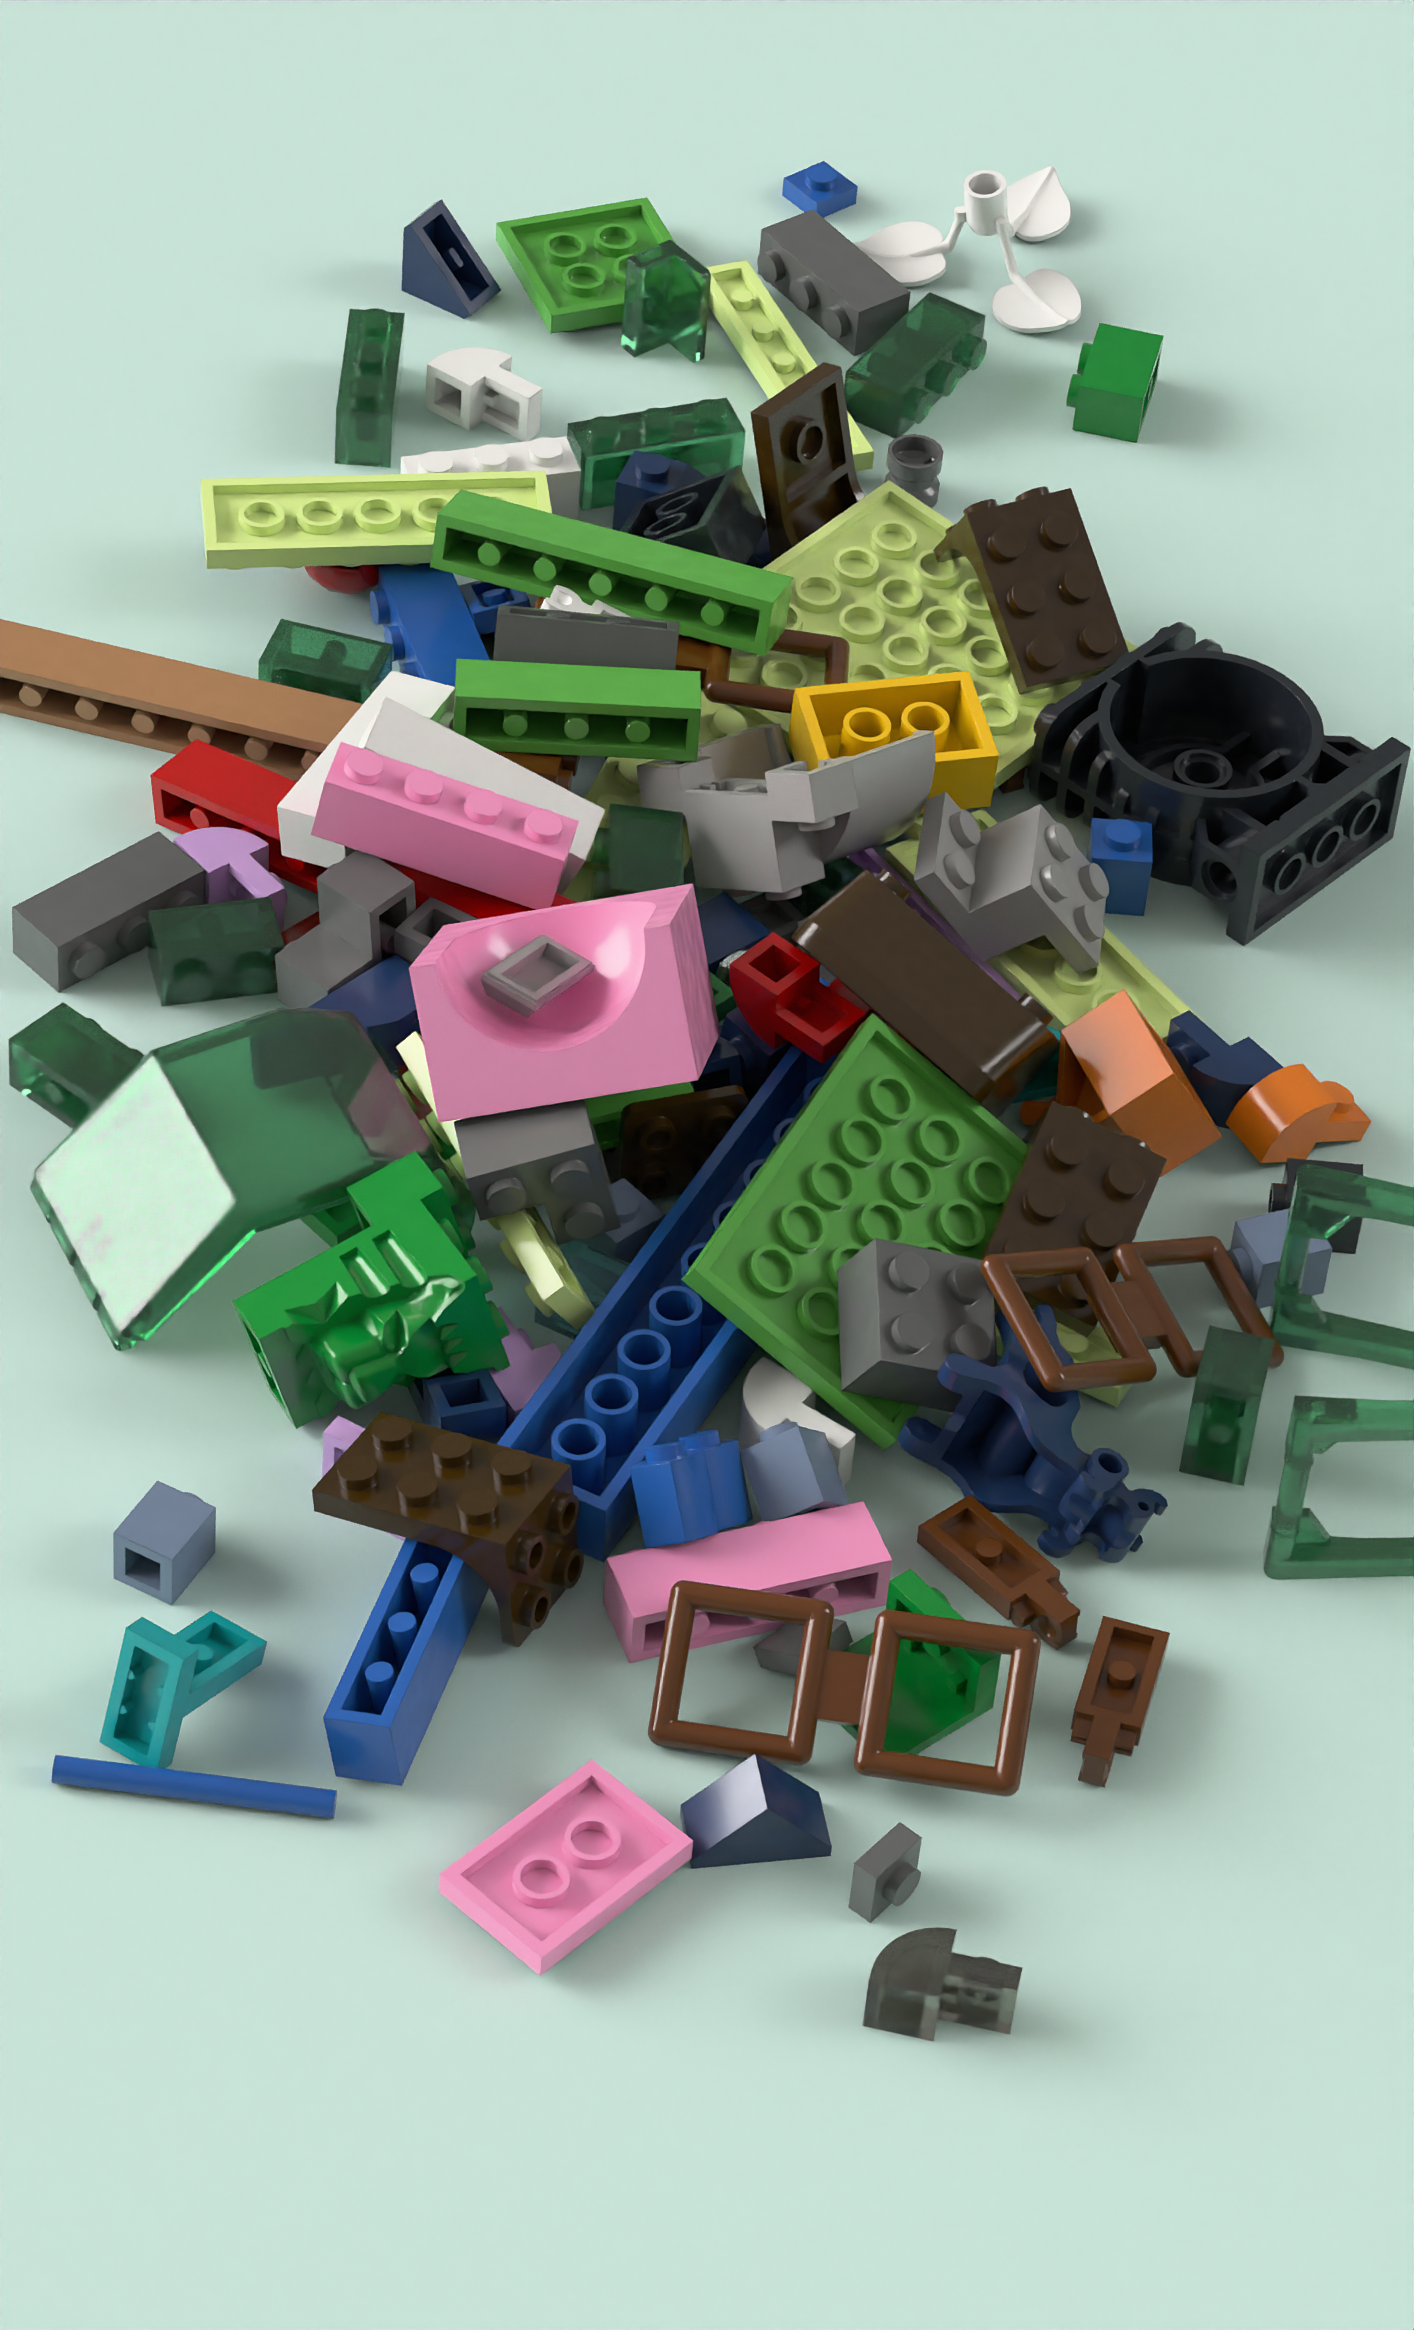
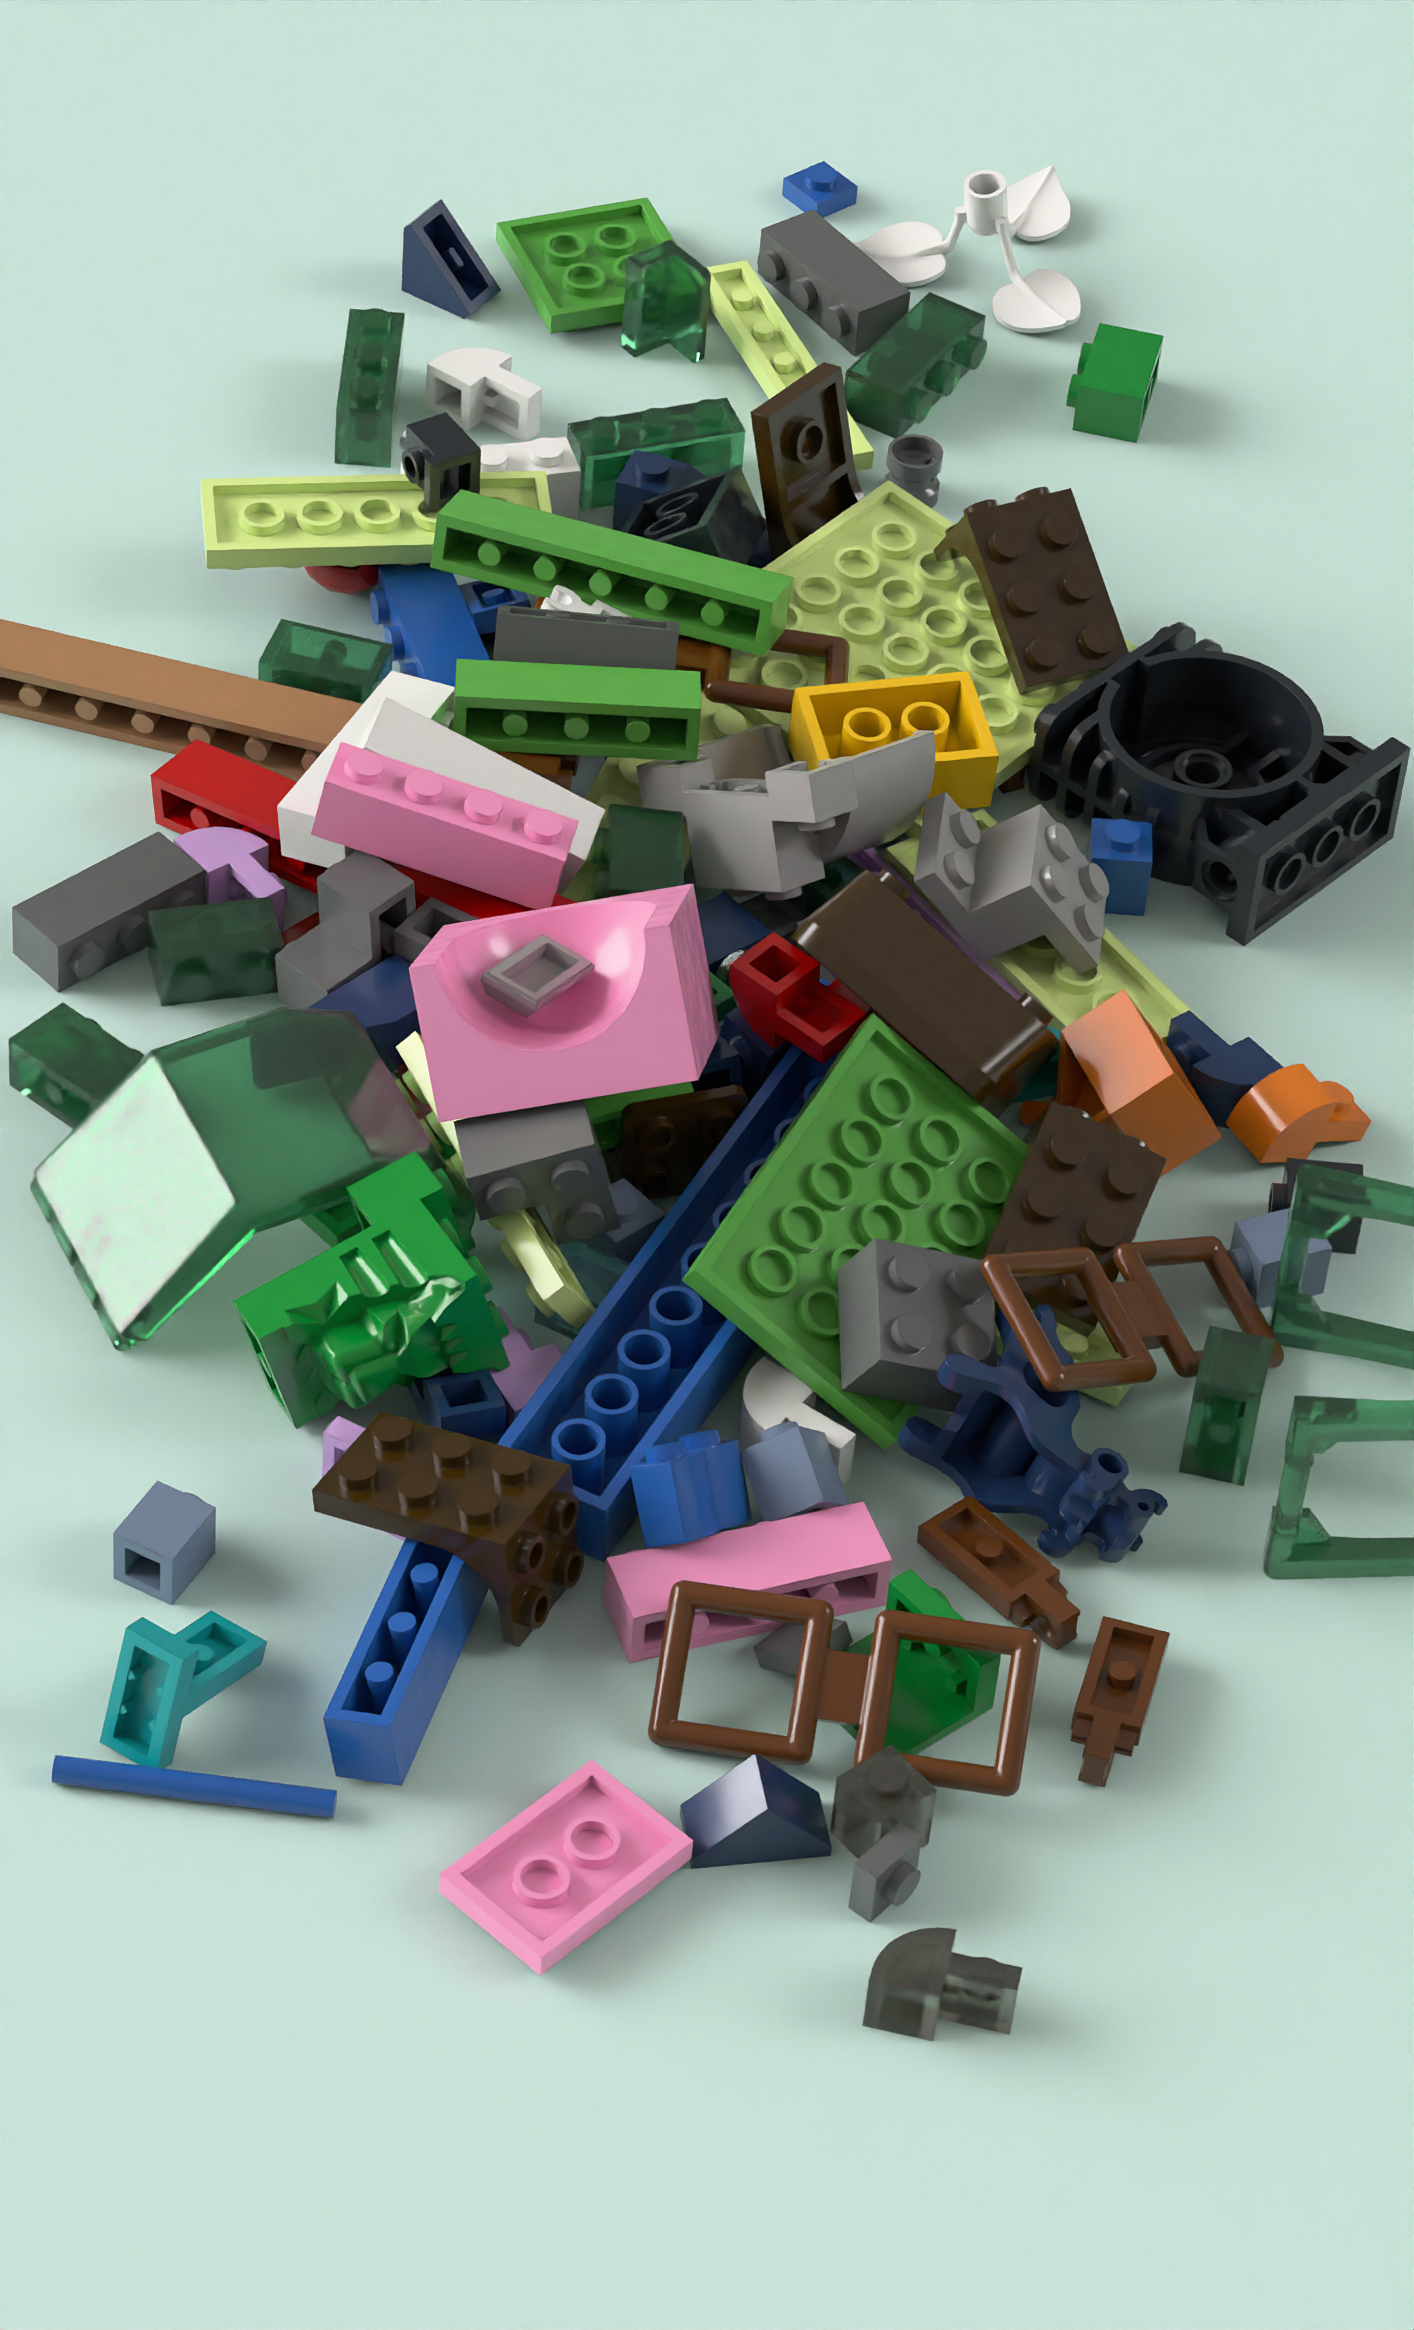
none -> black brick [400,412,481,512]
none -> clear smoke brick [830,1745,937,1859]

